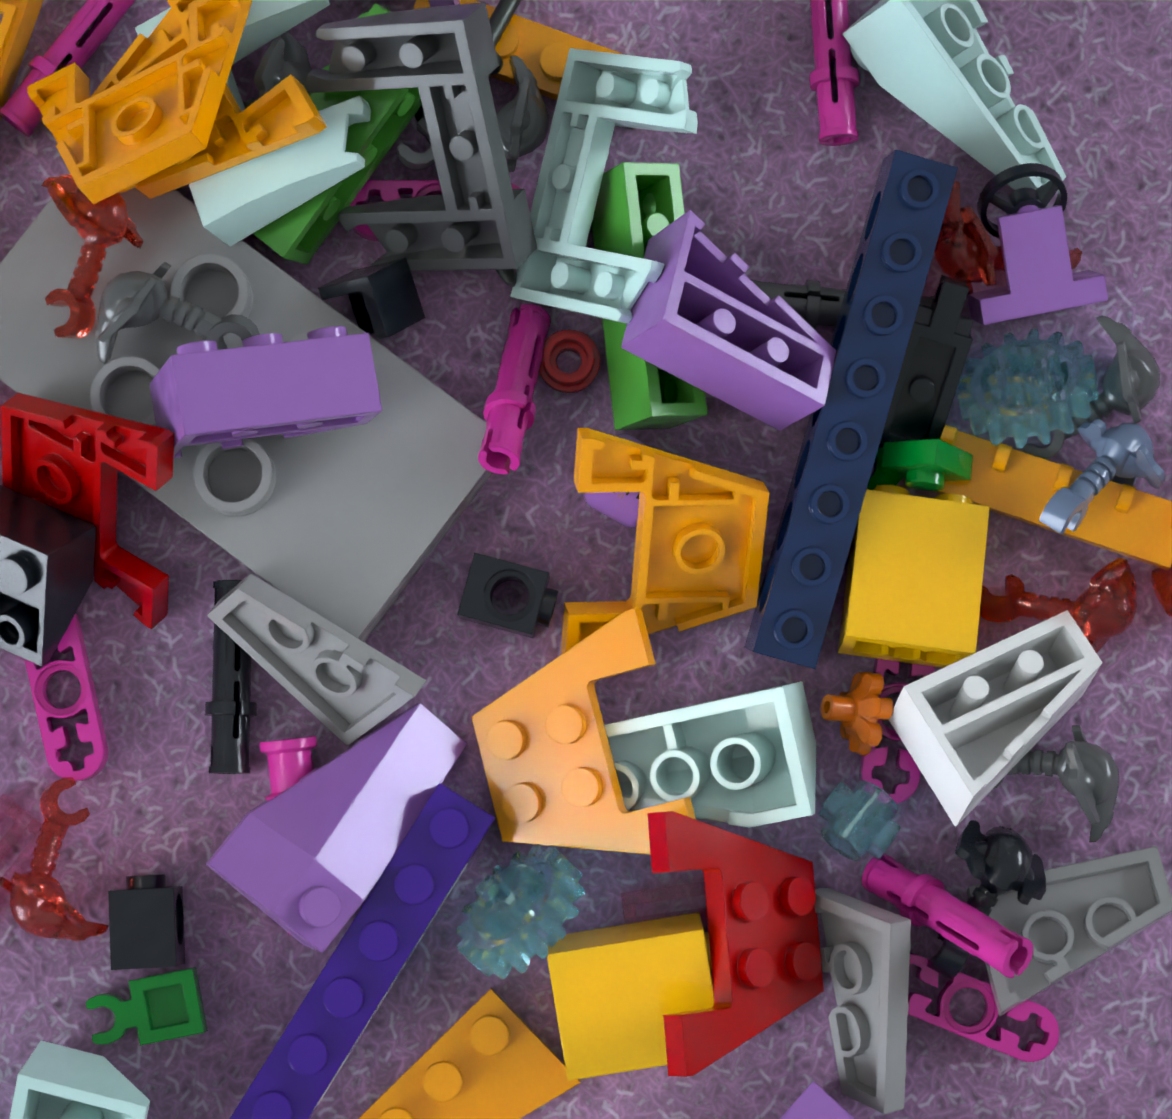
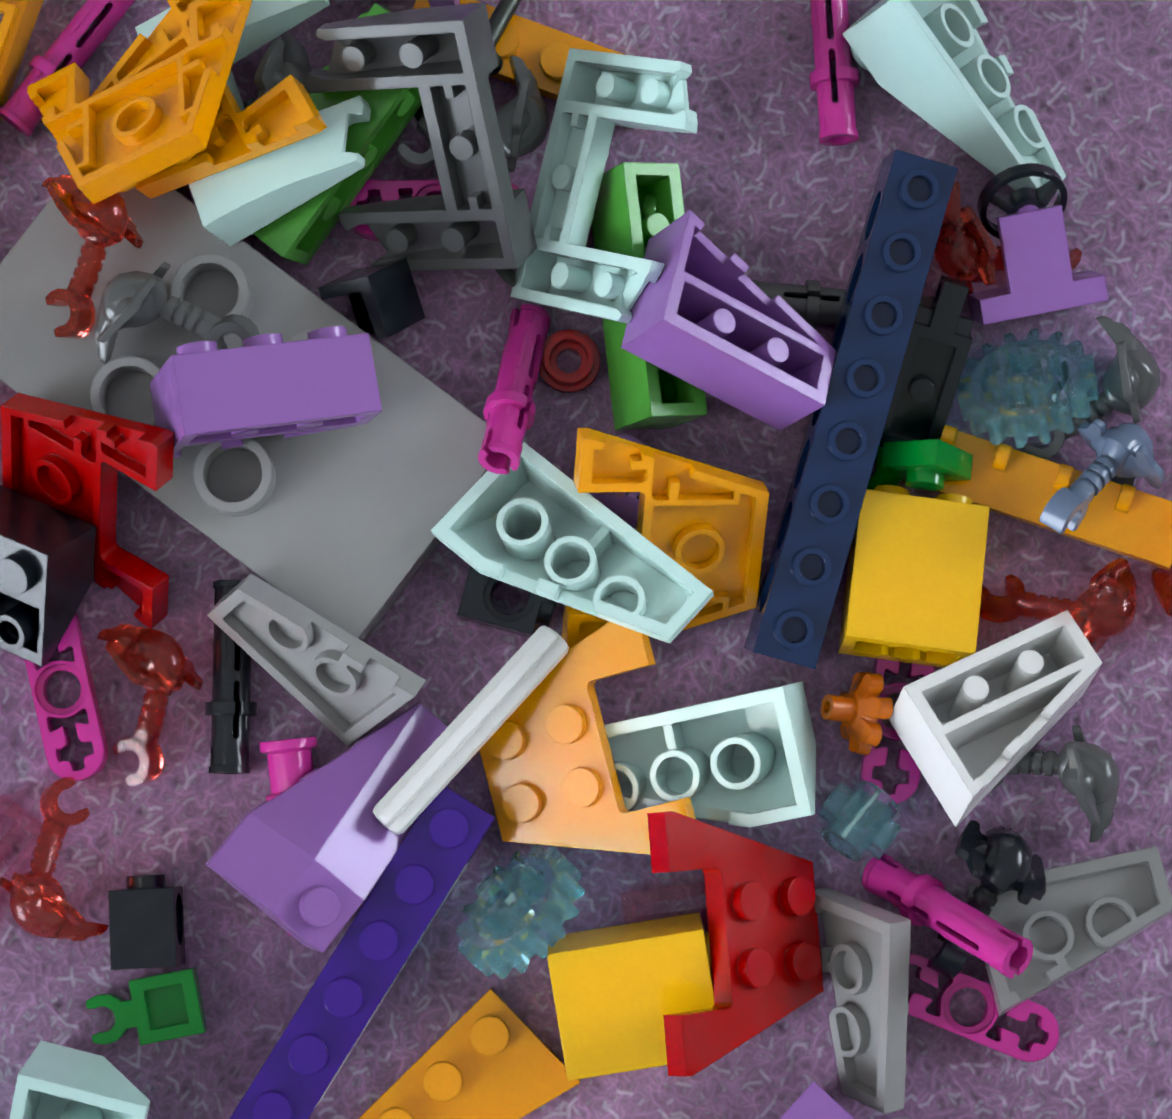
none -> clear red piece [97,624,204,786]
none -> white axle [373,626,569,835]
none -> light aqua wedge [431,442,714,644]

